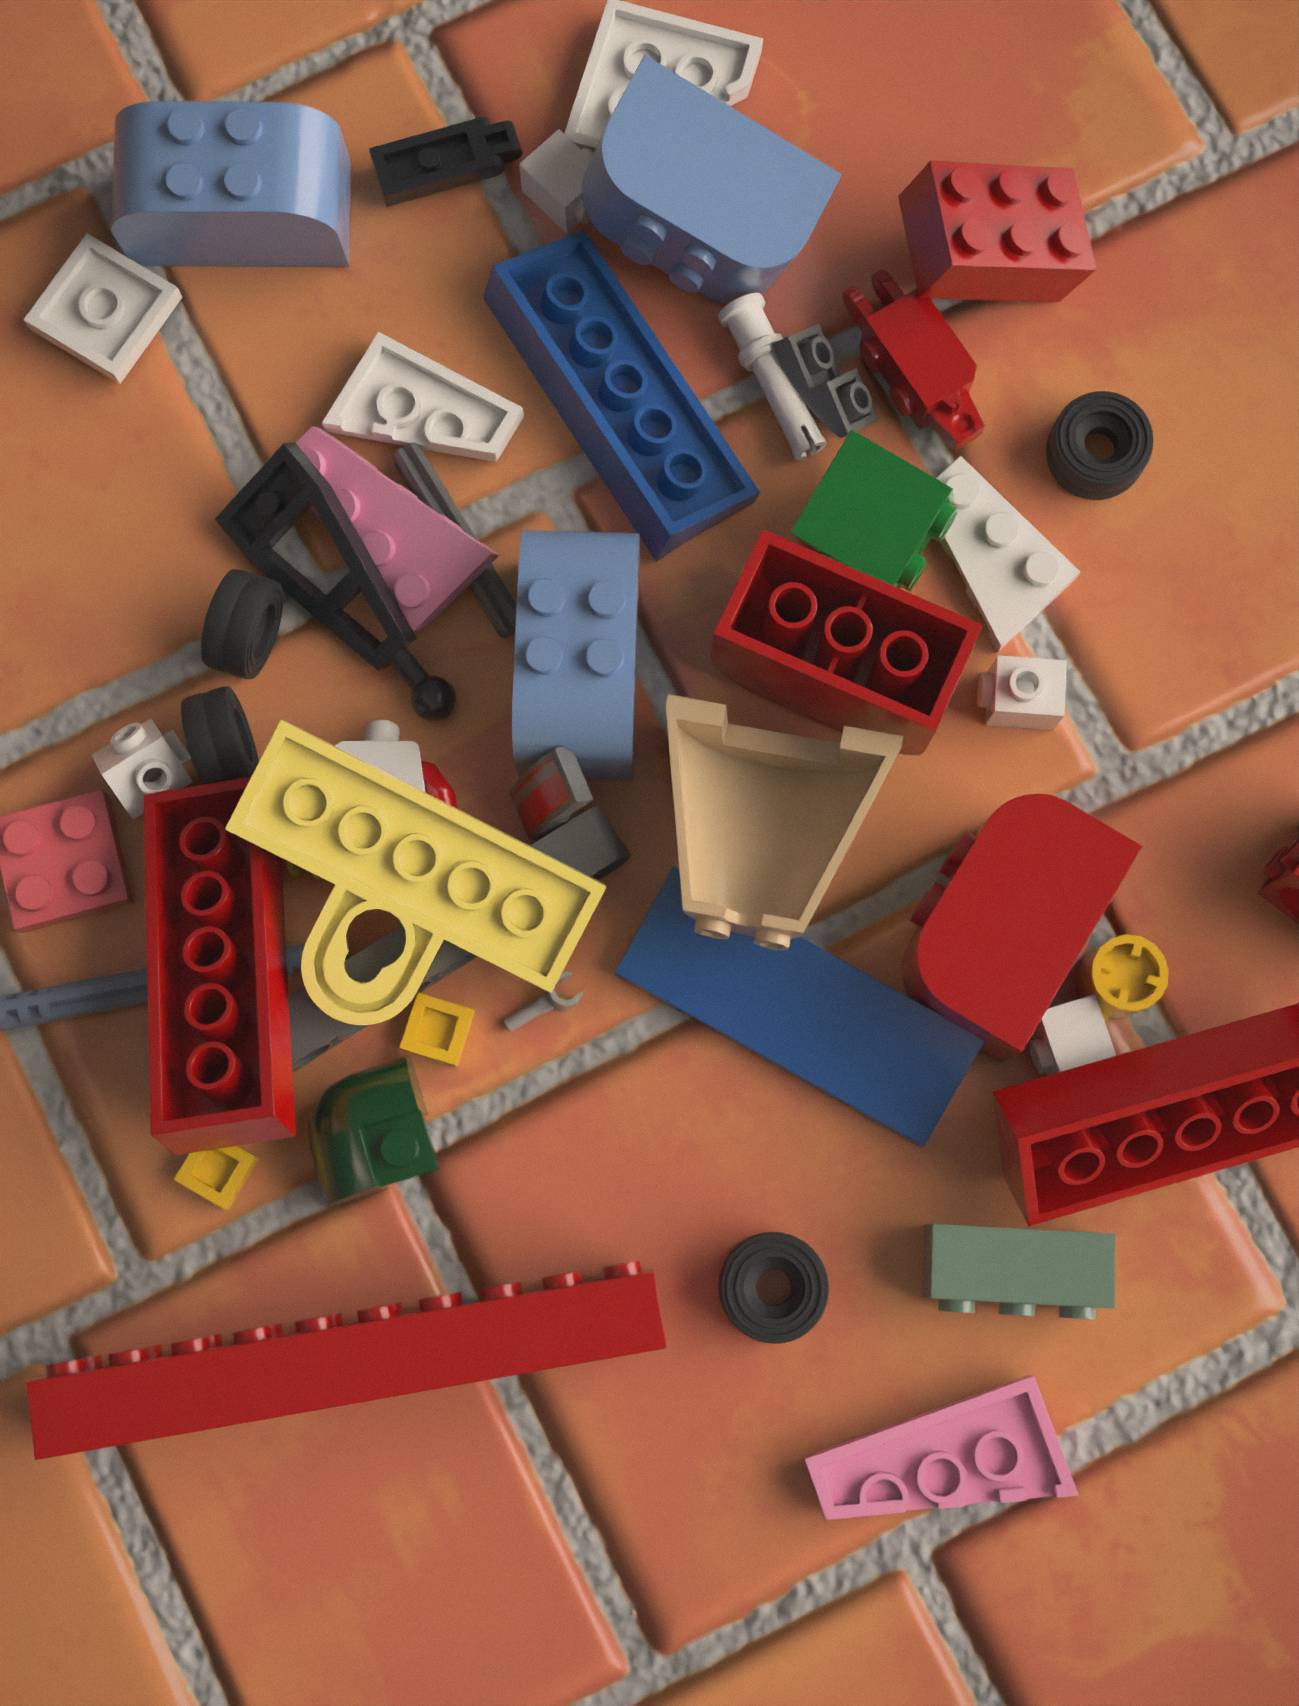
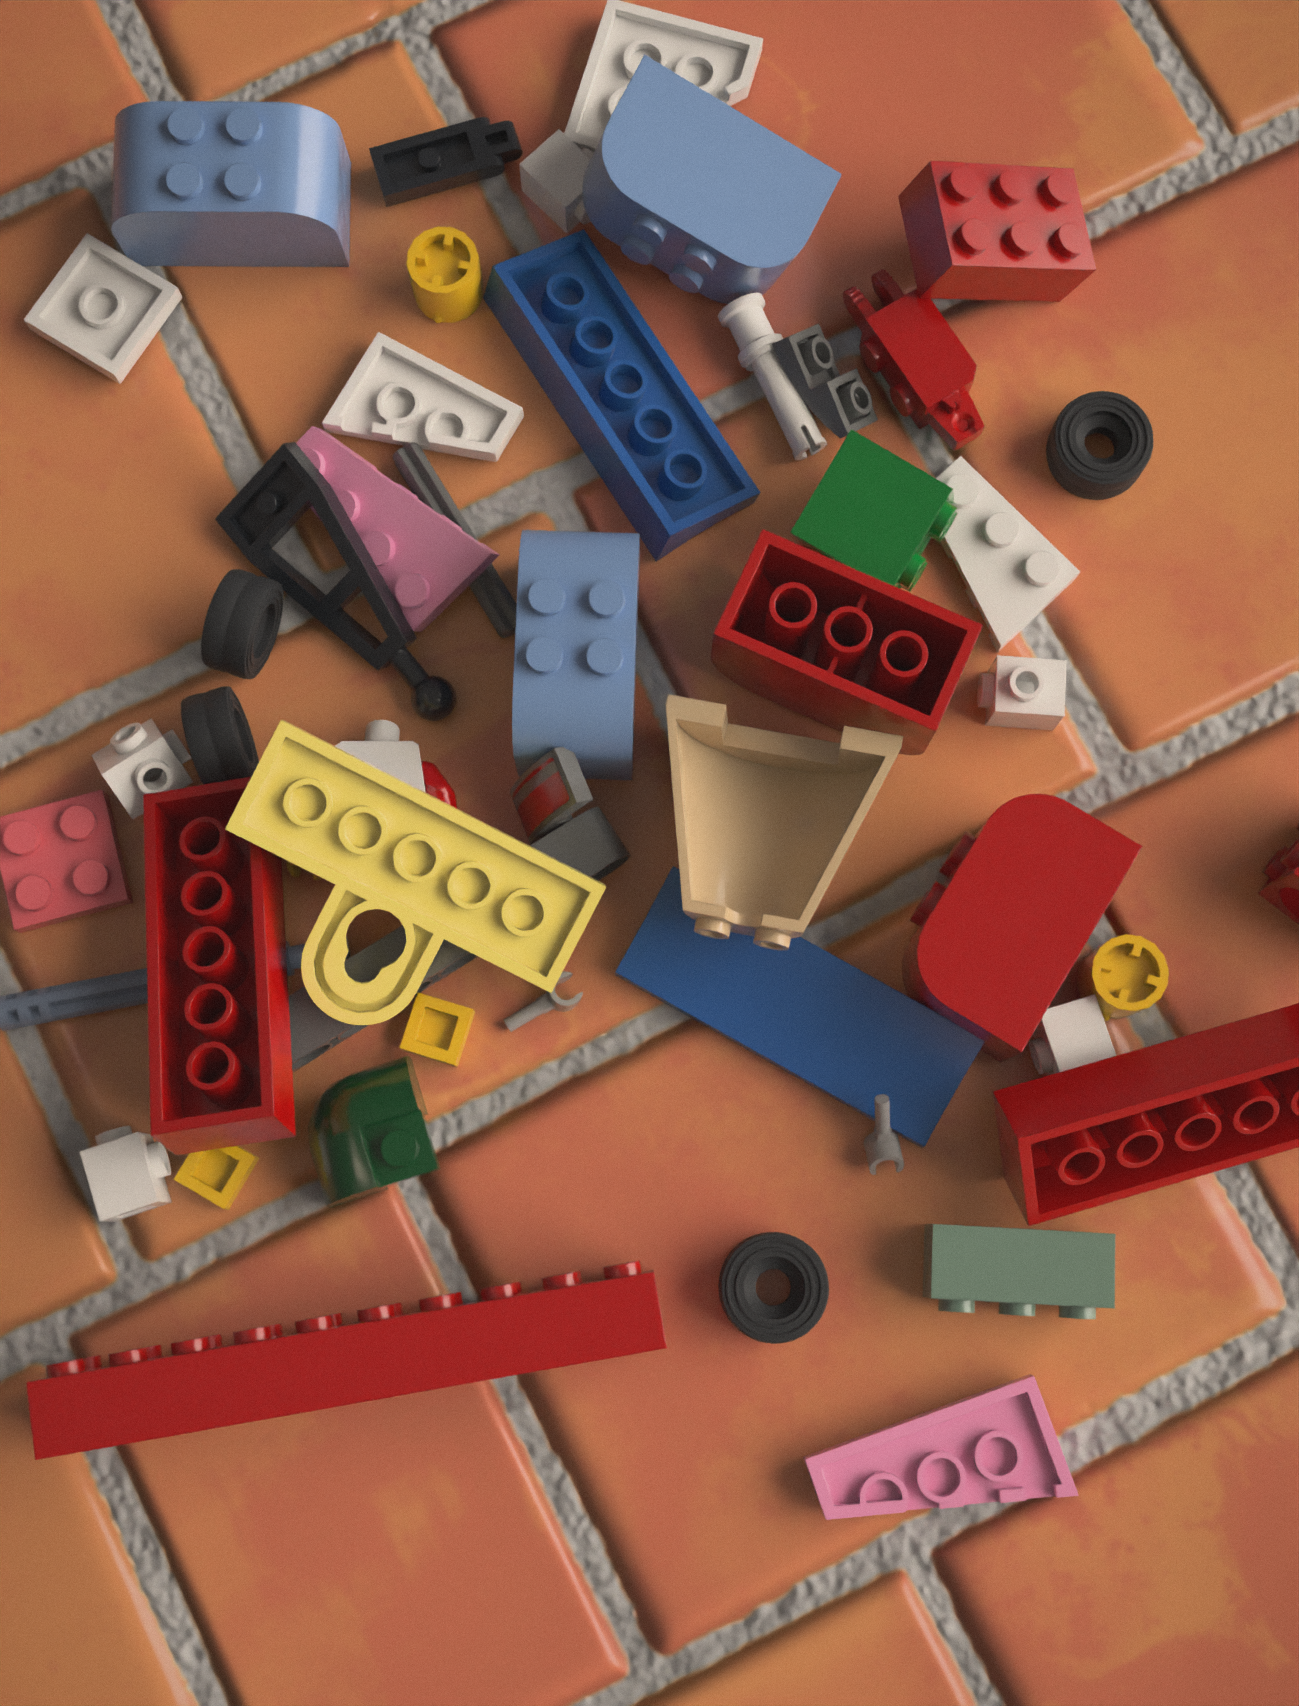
none -> white brick [80,1126,172,1222]
none -> yellow piece [406,226,484,323]
none -> light grey hand [864,1094,904,1175]

